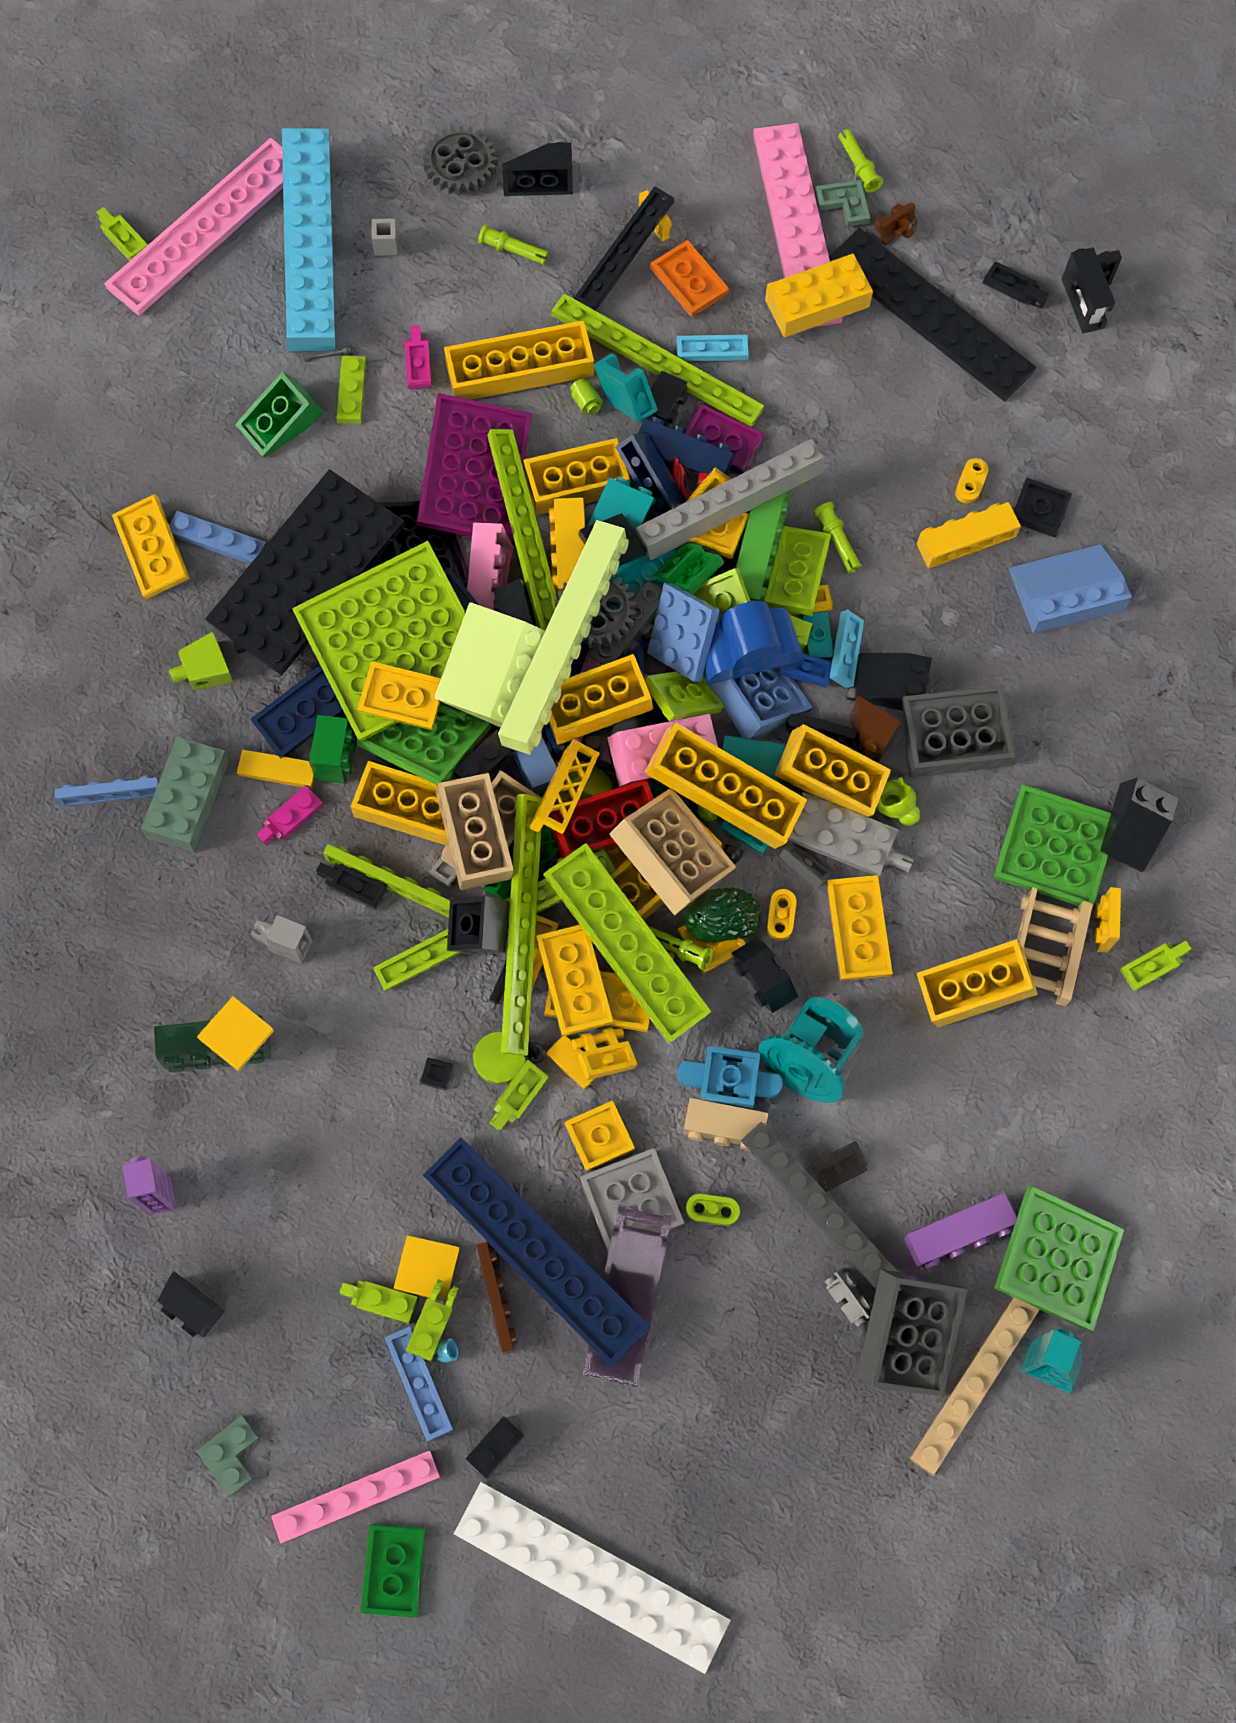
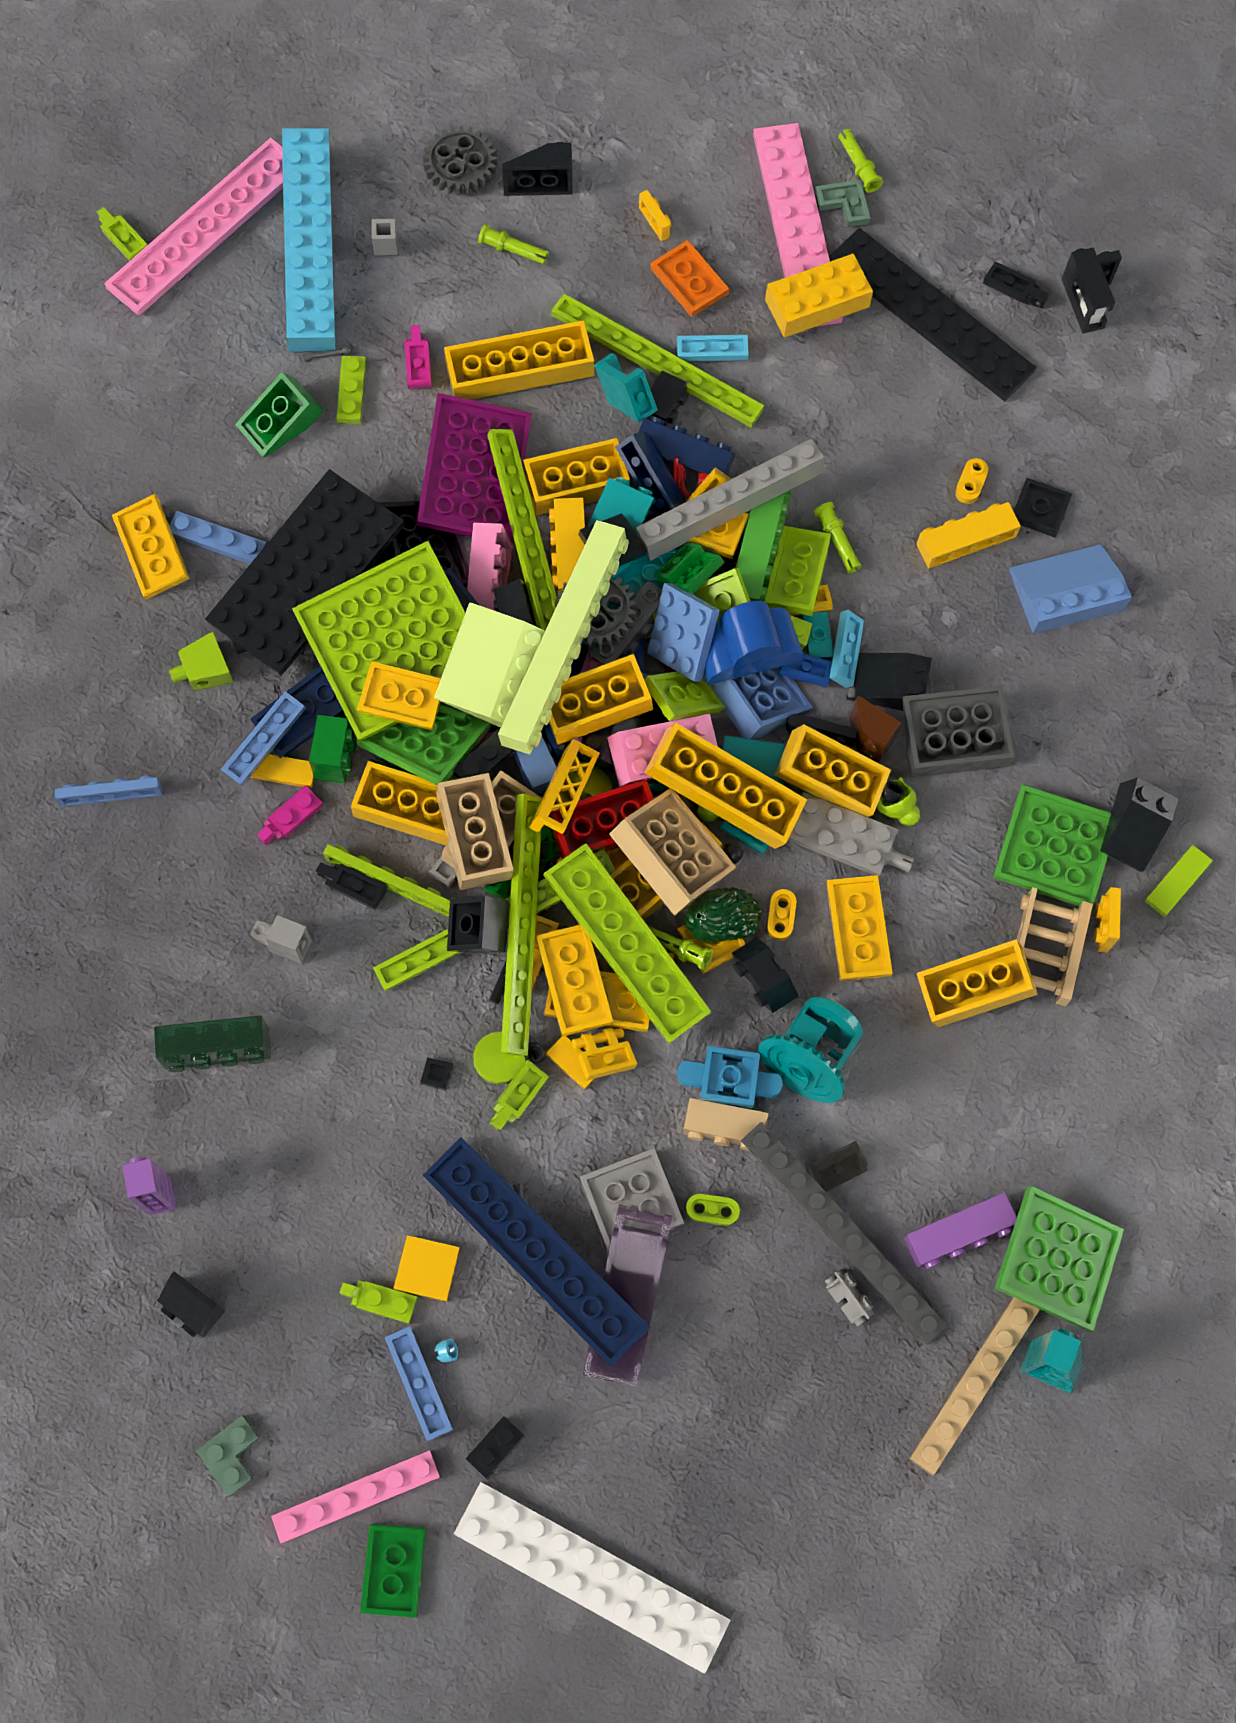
sand green brick [141,737,229,853] -> none
yellow tile [197,996,274,1072] -> none
lime hinge [405,1279,459,1362] -> none
reddish brown plate [476,1242,518,1355] -> none
yellow plate [564,1100,635,1172] -> none
lime brick [570,378,603,415] -> none
black plate [574,186,675,311] -> none
magenta tile [686,403,765,474] -> none
dark grey plate [779,843,833,889] -> none
dark grey slope [857,1269,968,1397] -> none
reddish brown hips [875,202,917,245] -> none
lime hinge [1120,941,1191,992] -> none
none -> medium blue plate [221,691,306,786]
none -> black hinge [882,781,904,803]
none -> lime tile [1145,845,1213,917]

